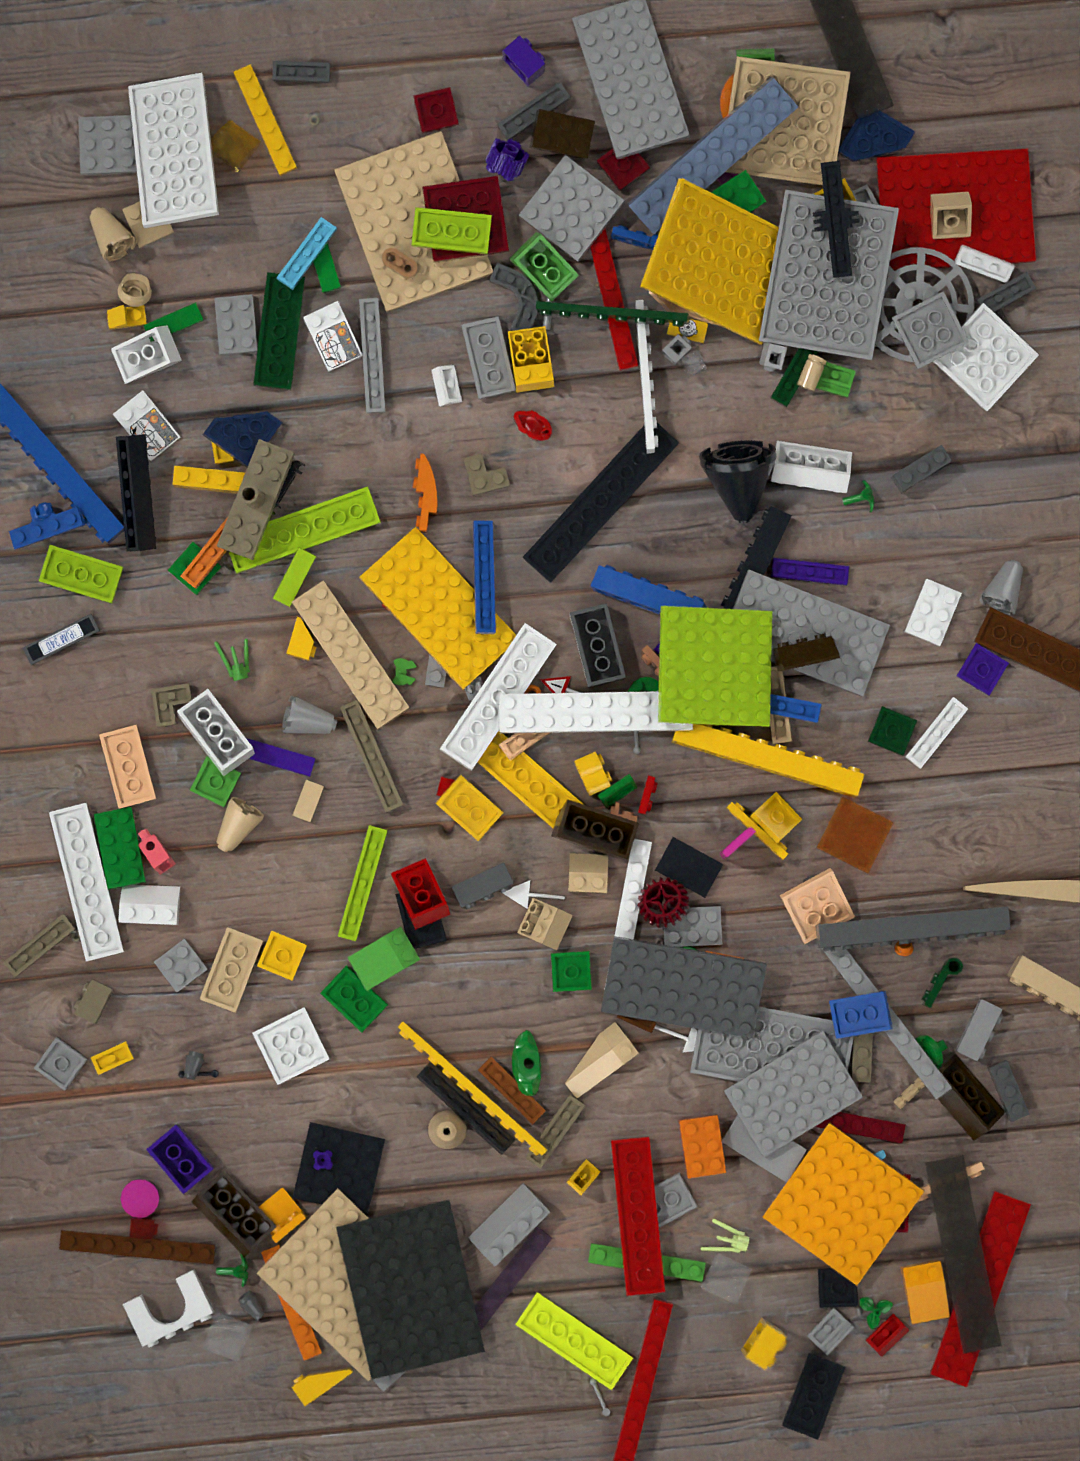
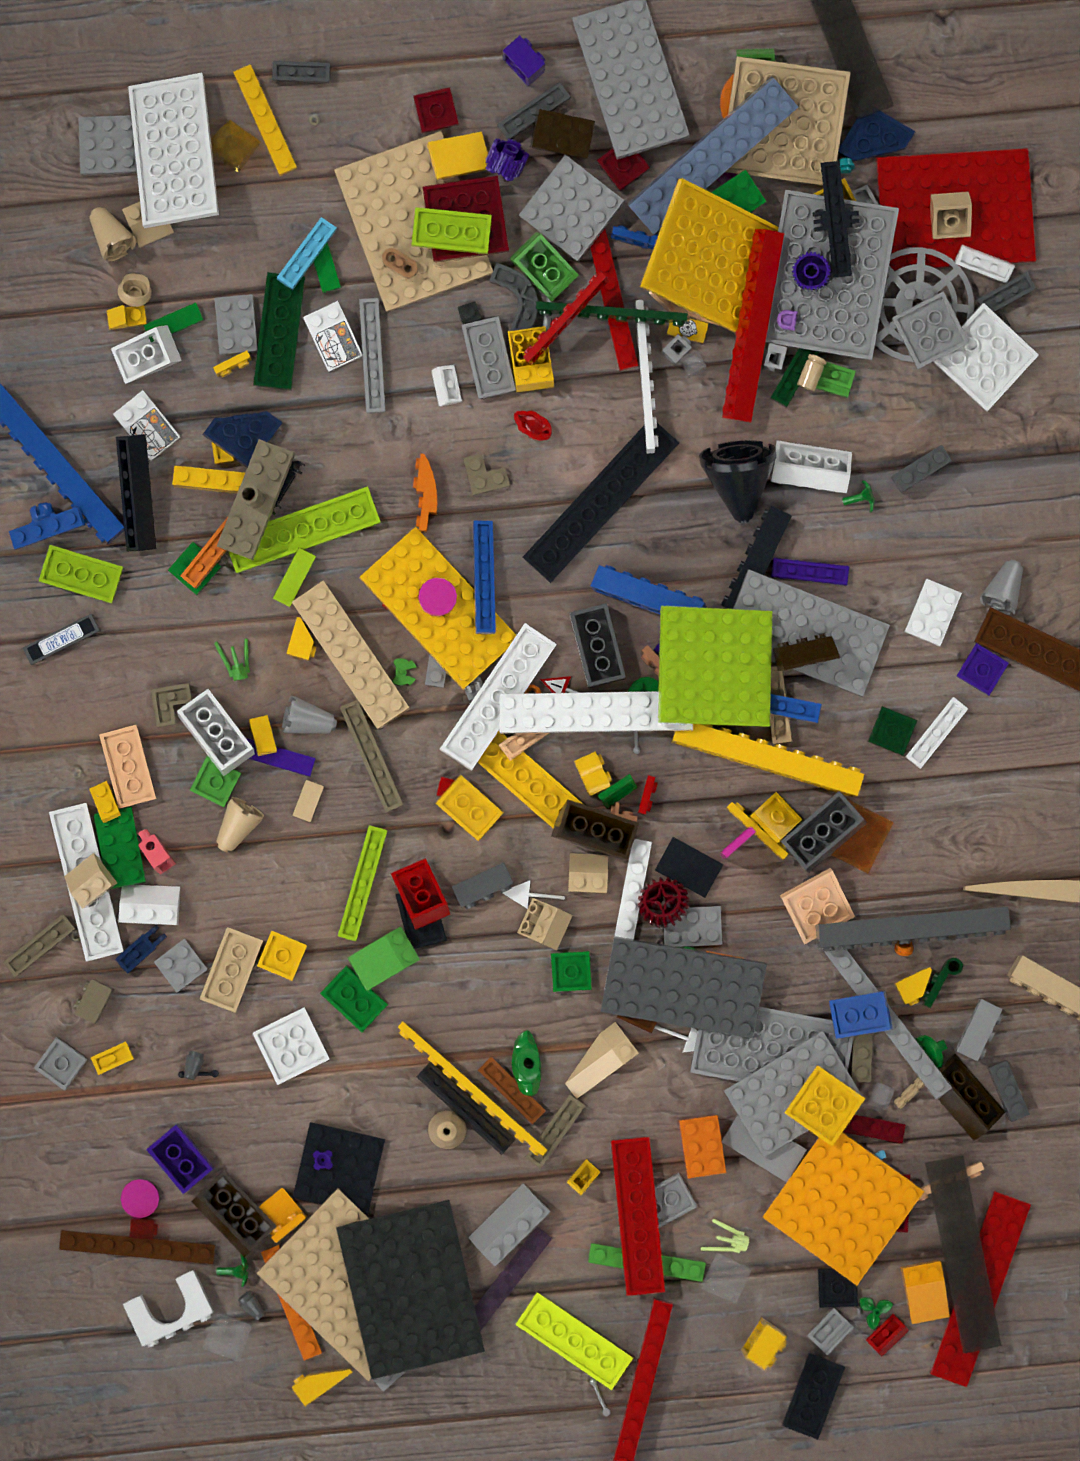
none -> tan slope [64,853,117,909]
none -> yellow plate [89,781,121,823]
none -> dark blue hinge [115,925,167,974]
none -> yellow plate [213,350,252,377]
none -> yellow tile [249,715,277,756]
none -> dark pink tile [418,578,457,616]
none -> yellow tile [427,132,488,180]
none -> pearl dark grey plate [457,301,481,324]
none -> red plate [523,272,609,366]
none -> red brick [722,229,784,423]
none -> medium lavender tile [777,310,798,331]
none -> dark grey brick [781,791,867,873]
none -> yellow plate [784,1065,865,1146]
none -> dark purple brick [792,251,831,292]
none -> teal plate [838,158,855,174]
none -> clear brick [867,1082,895,1113]
none -> yellow slope [894,967,932,1006]

